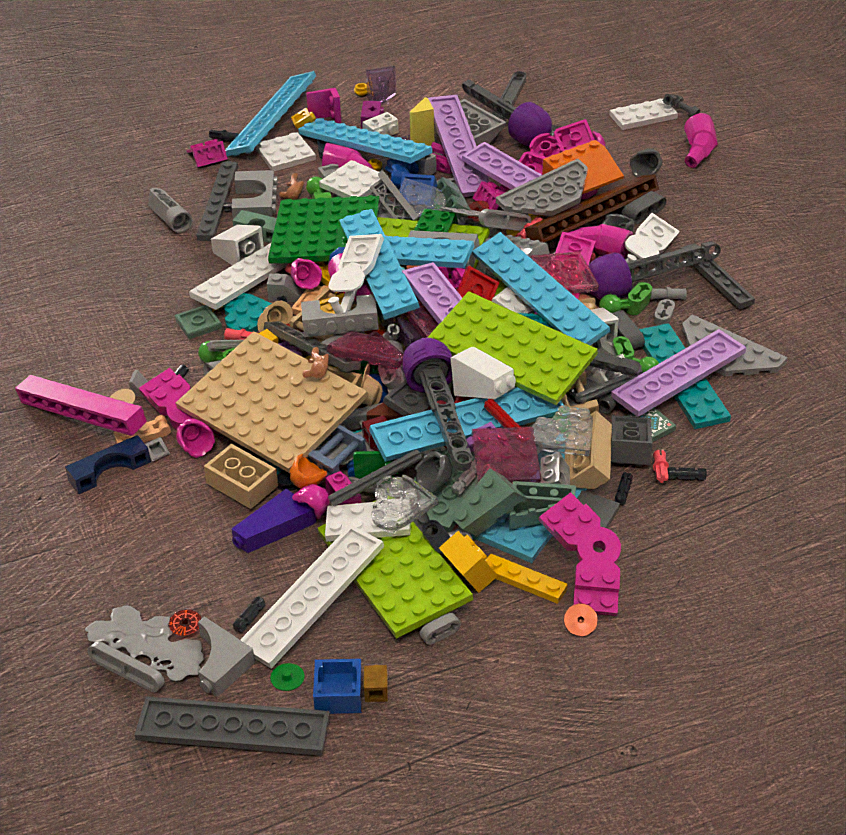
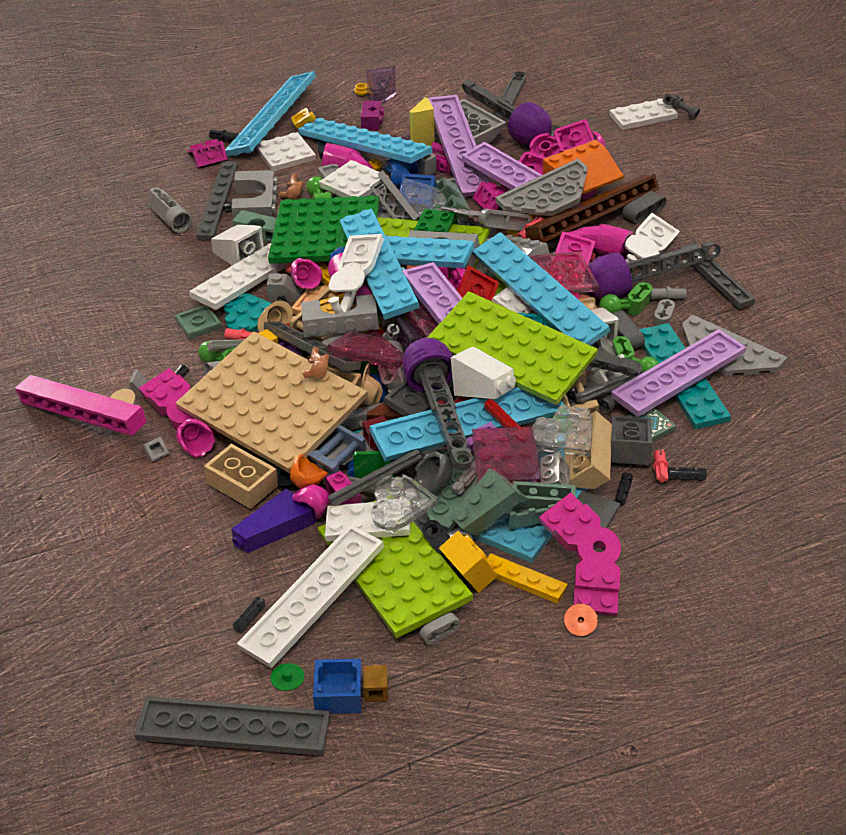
dark blue arch [65,435,151,494] -> none
light grey plant [85,605,204,692] -> none
light nougat plate [113,415,171,443] -> none
clear red piece [169,609,201,636] -> none
light grey arch [198,617,255,697] -> none
dark pink bracket [306,88,342,124] -> none
white brick [362,112,399,136] -> none
clear red piece [468,200,489,219] -> none
dark grey hair [602,213,635,232] -> none
dark grey hair [630,148,663,177] -> none
dark pink piece [684,113,718,168] -> none

